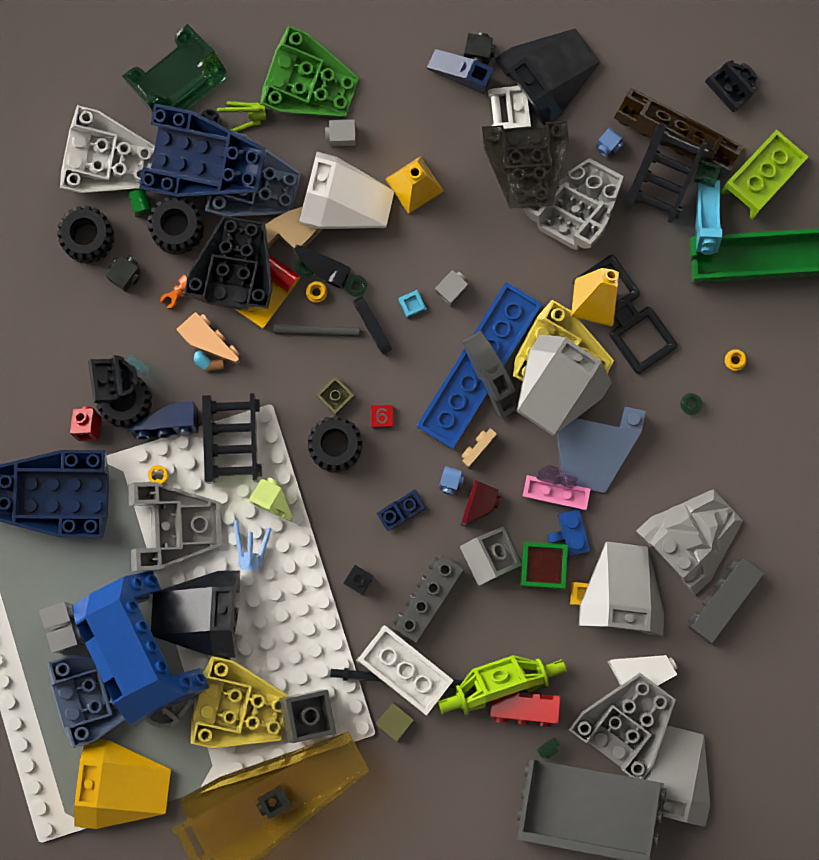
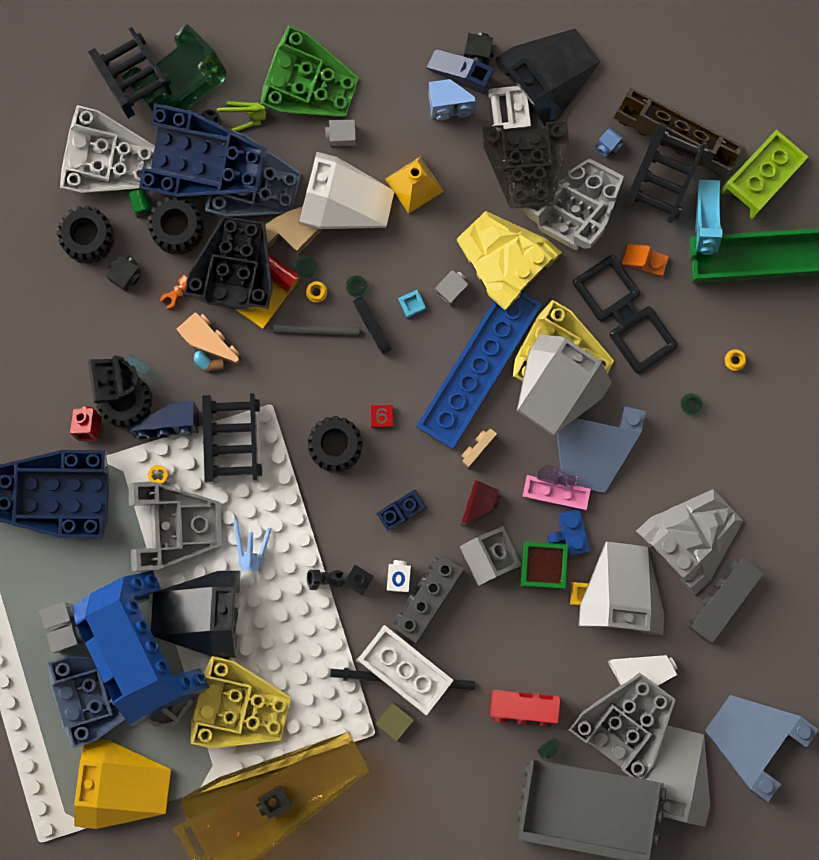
yellowish green slope [249,477,293,522] -> none
dark grey brick [279,689,336,743] -> none
black piece [294,245,351,289] -> none
olive piece [316,376,355,416] -> none
lime plate [437,655,567,715] -> none
medium blue plate [439,466,465,496] -> none
dark grey slope [462,331,518,418] -> none
yellow slope [571,268,619,327] -> none
clear green plate [694,160,722,188] -> none
black slope [705,60,758,112] -> none
none -> black fence [88,27,173,119]
none -> black piece [306,569,346,590]
none -> white brick [387,560,411,593]
none -> light blue slope [428,79,475,121]
none -> light yellow wedge [457,211,562,311]
none -> orange slope [621,244,669,278]
none -> sand blue wedge [705,695,819,802]

